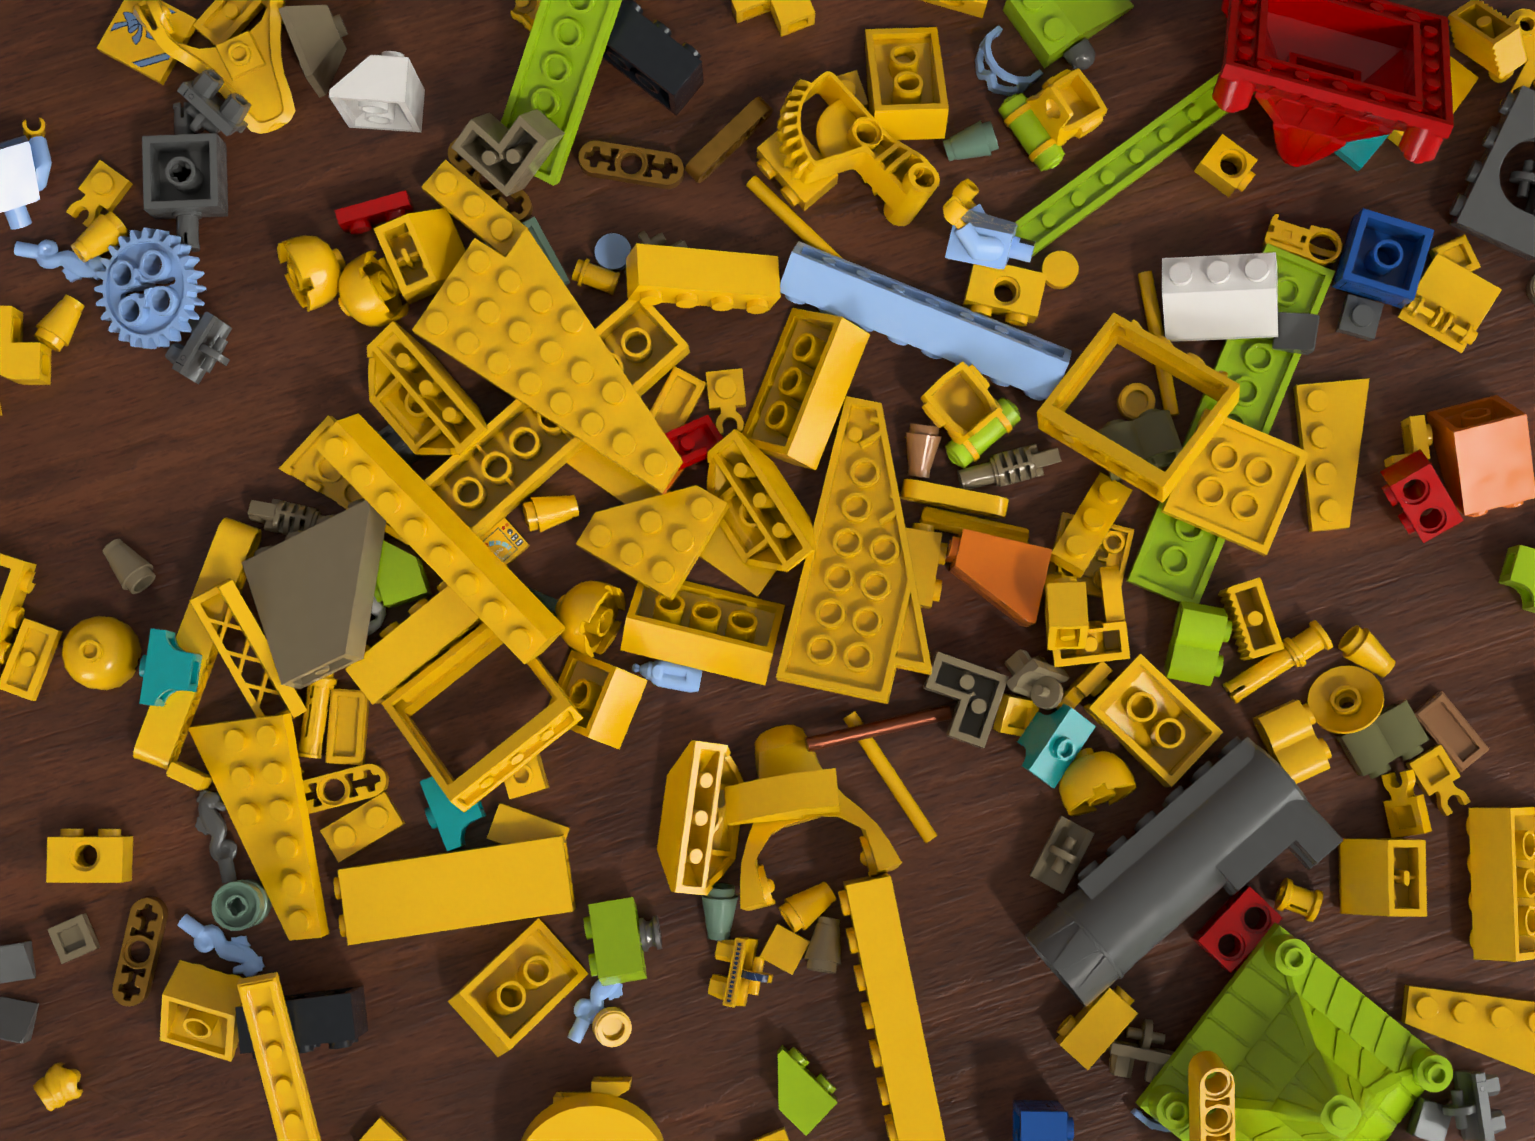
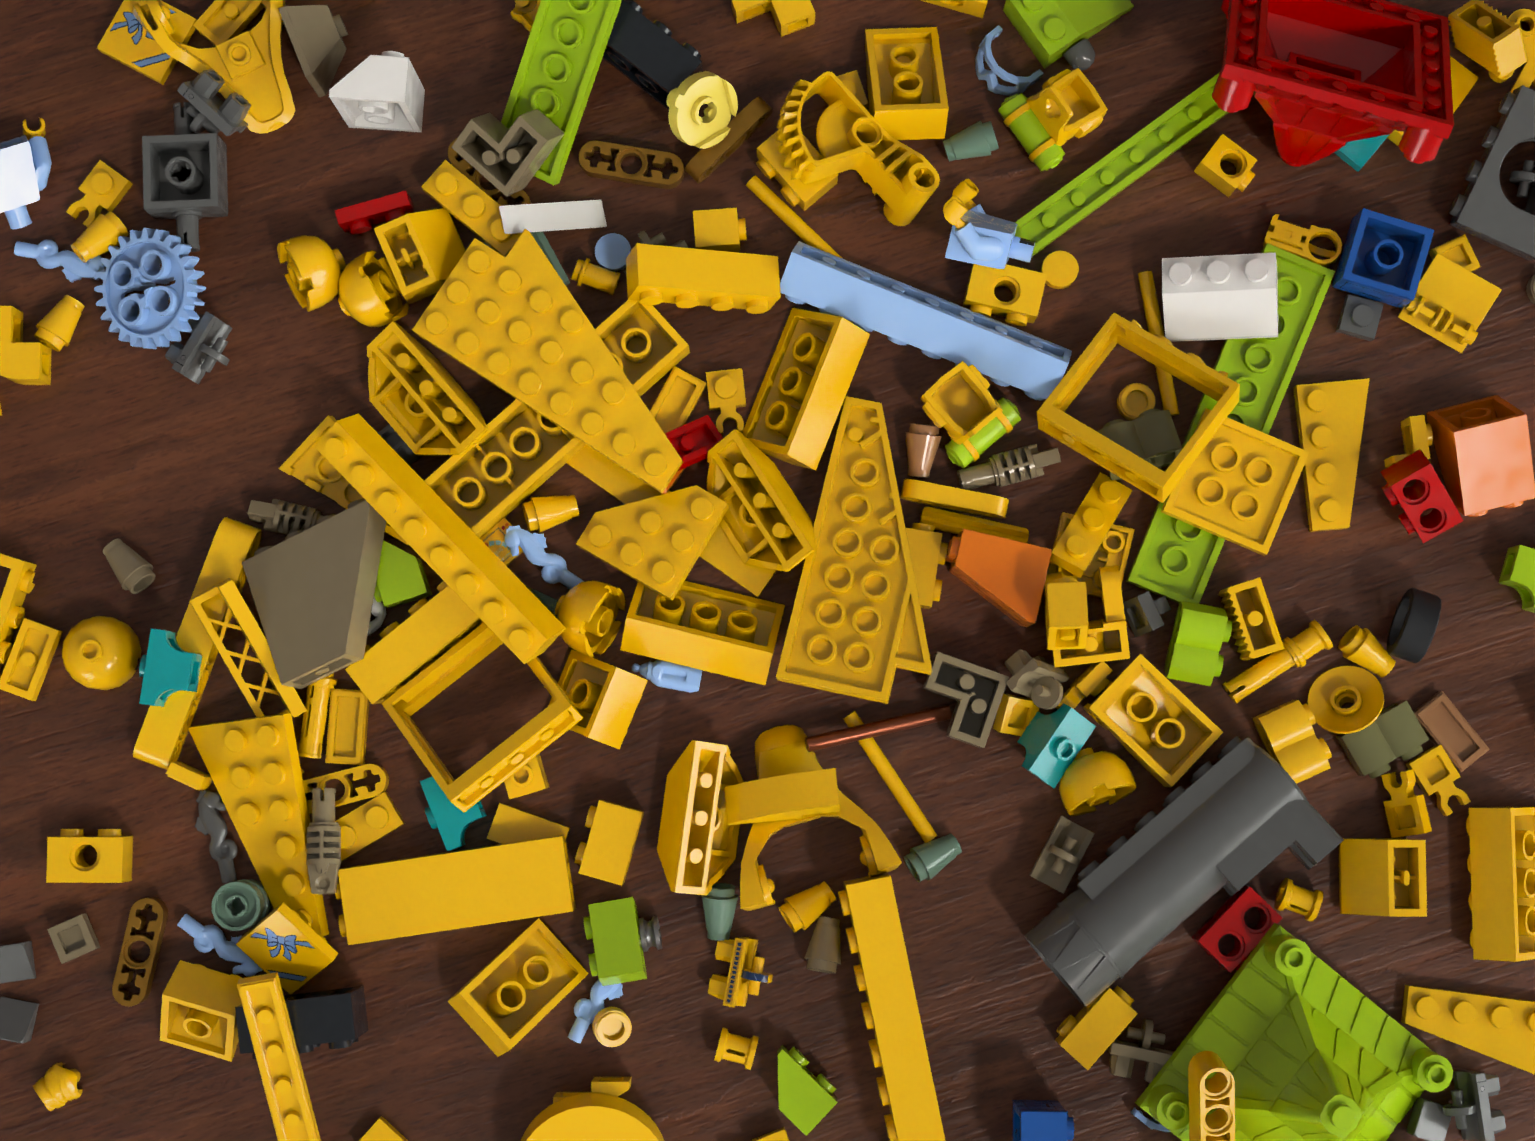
yellow tile [759,923,810,975] -> none
dark grey slope [1272,312,1320,355] -> none
none -> yellow tile [236,902,339,995]
none -> dark tan hinge [307,788,341,895]
none -> white sticker [499,199,607,234]
none -> light blue animal [504,525,584,589]
none -> yellow brick [574,800,644,886]
none -> light yellow plate [666,71,738,149]
none -> yellow brick [693,207,747,252]
none -> yellow bush [714,1027,759,1070]
none -> sand green cone [904,833,962,882]
none -> dark grey tile [1123,591,1171,638]
none -> black tyre [1386,588,1441,663]

